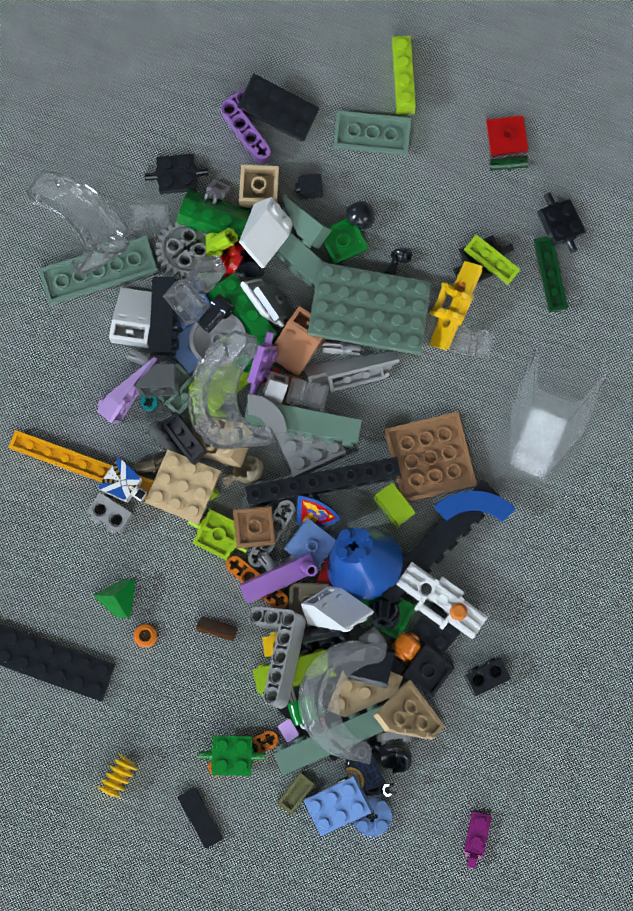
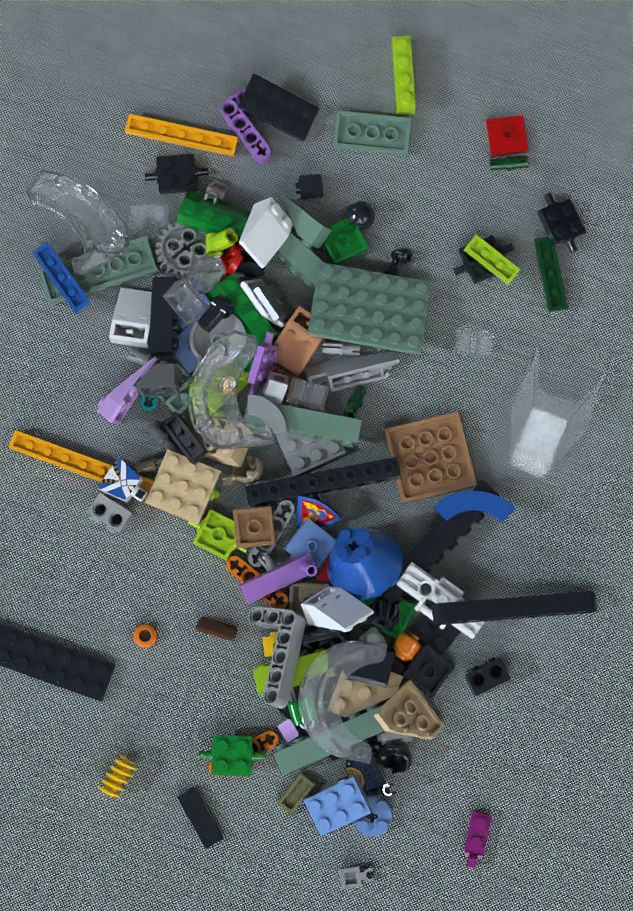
green slope [93,579,136,619] -> none
tan brick [239,164,279,208] -> none
lime hinge [374,483,416,528] -> none
yellow piece [429,261,483,351] -> none
none -> blue gear [32,242,92,314]
none -> light orange plate [125,114,238,157]
none -> clear tile [217,375,237,395]
none -> light grey plate [338,866,375,890]
none -> dark green pin [344,385,367,418]
none -> black beam [431,591,597,625]

